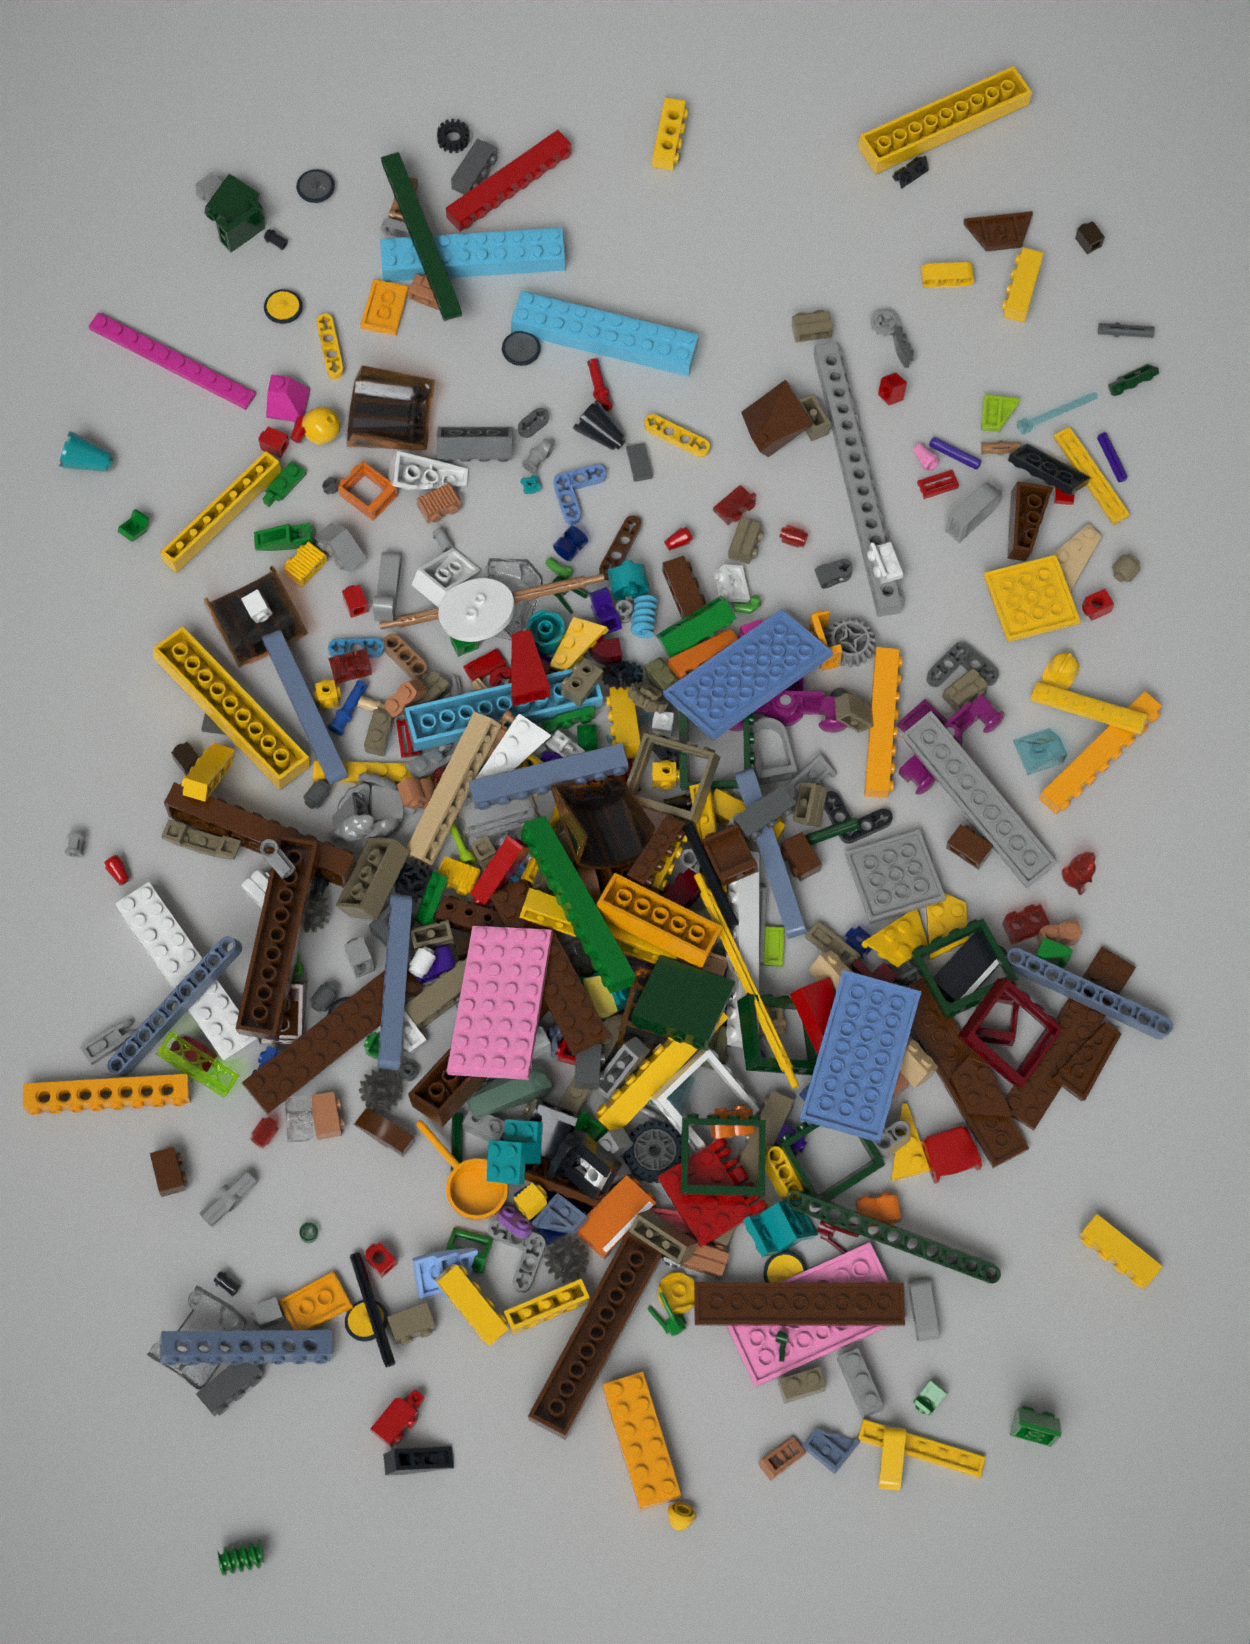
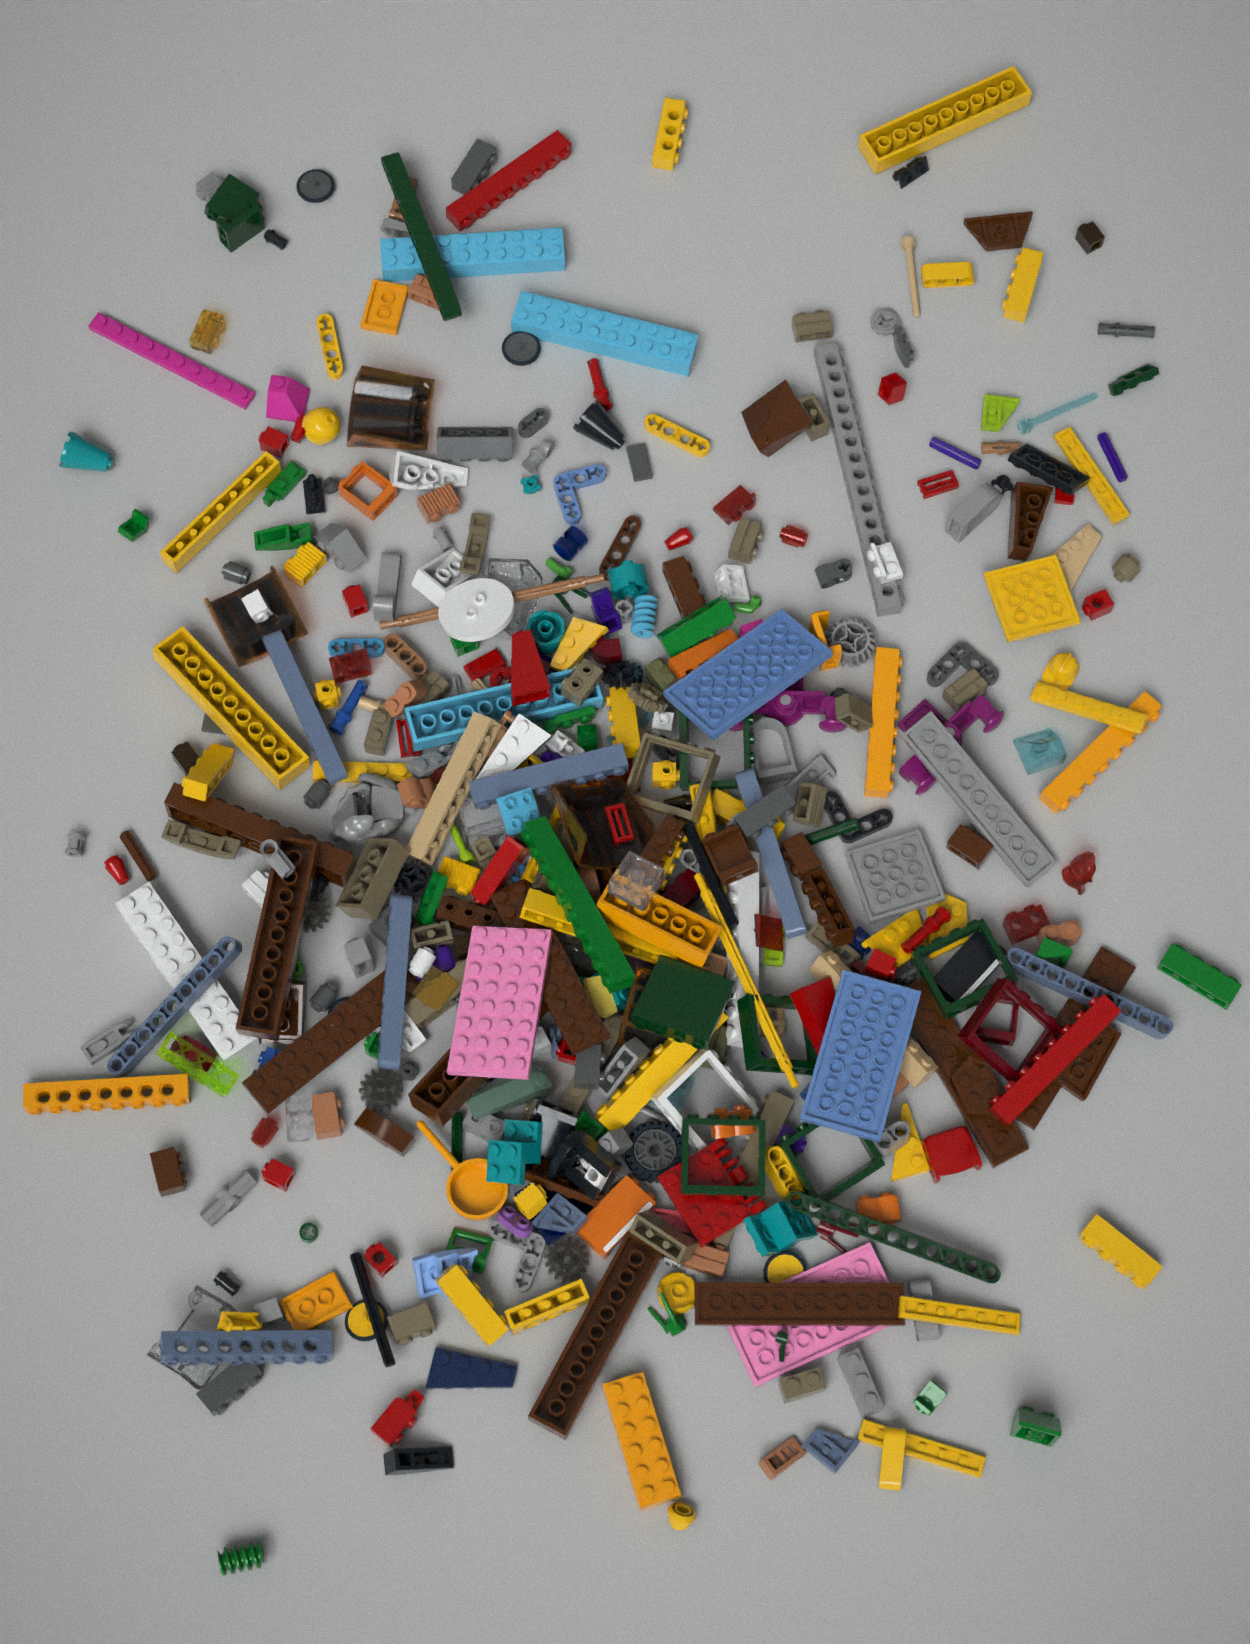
yellow wheel [264,289,302,324] -> none
black tyre [437,119,469,153] -> none
bright pink cone [913,444,939,471] -> none
none -> reddish brown axle [119,830,157,882]
none -> clear yellow brick [189,309,226,354]
none -> yellow hinge [216,1311,262,1332]
none -> dark grey brick [222,561,252,585]
none -> red brick [261,1159,295,1192]
none -> black hinge [303,474,325,515]
none -> clear yellow piece [412,966,459,1013]
none -> dark blue wing [425,1347,518,1390]
none -> dark tan slope [459,513,491,576]
none -> medium azure hinge [496,787,540,836]
none -> red tile [605,803,635,845]
none -> clear brick [608,851,665,911]
none -> clear red piece [754,914,784,952]
none -> reddish brown brick [801,867,855,948]
none -> red brick [864,949,898,982]
none -> yellow tile [898,1295,1021,1335]
none -> tan piece [900,236,920,317]
none -> red pin [901,907,951,954]
none -> red brick [988,994,1121,1127]
none -> black plate [991,475,1013,495]
none -> green brick [1157,944,1242,1010]

